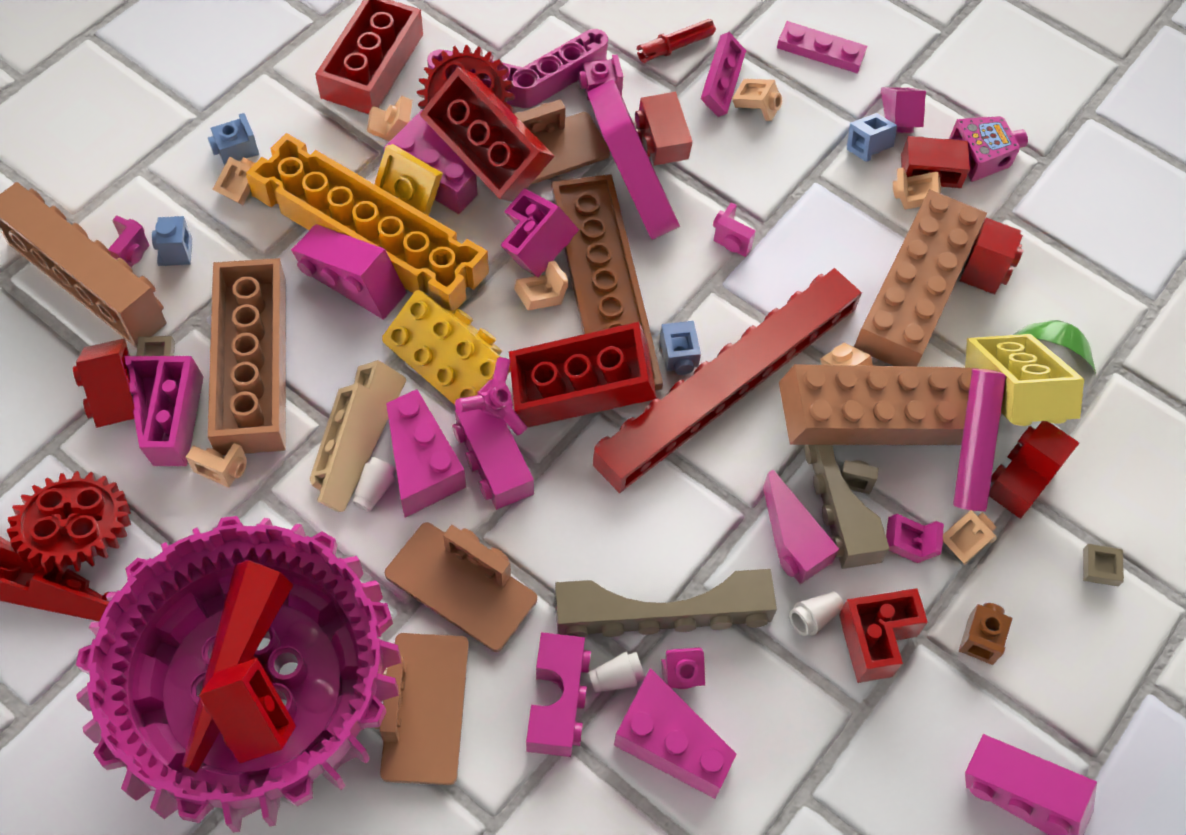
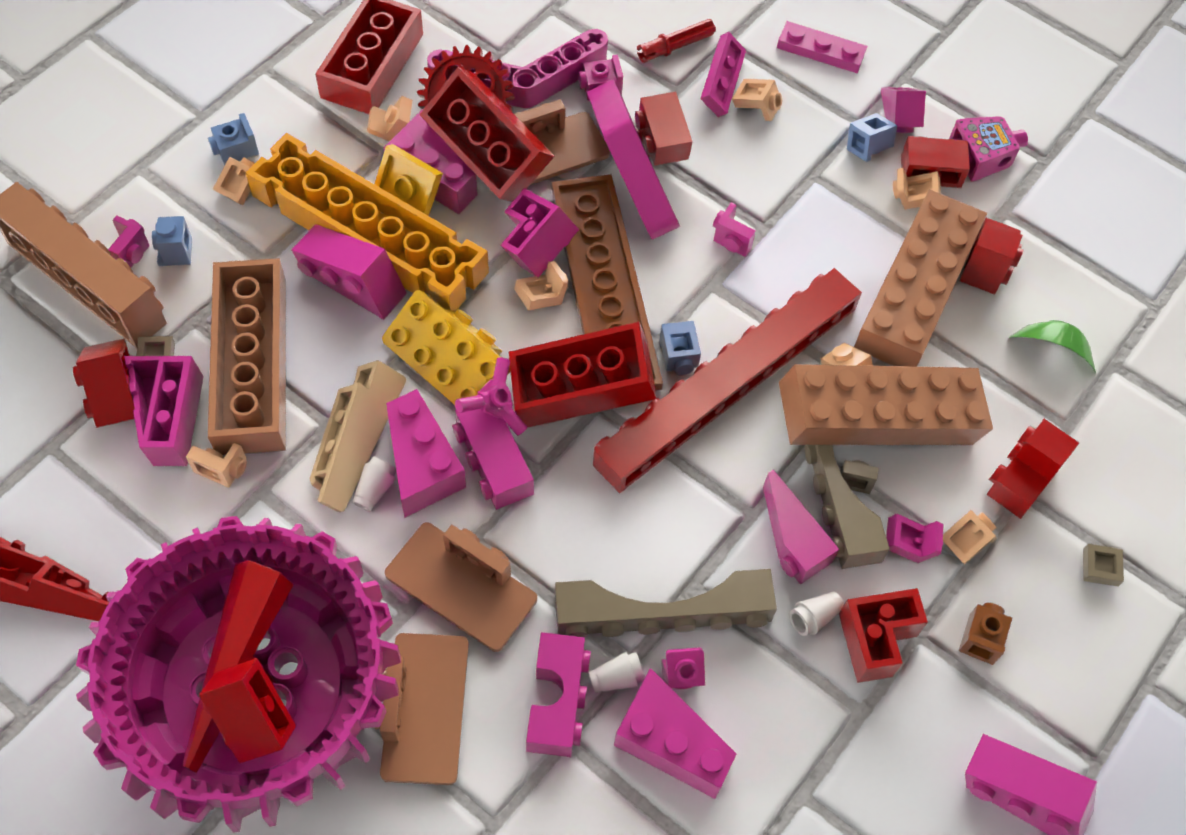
red gear [7,471,131,574] -> none
dark pink brick [953,369,1006,512] -> none
light yellow brick [965,334,1084,426] -> none

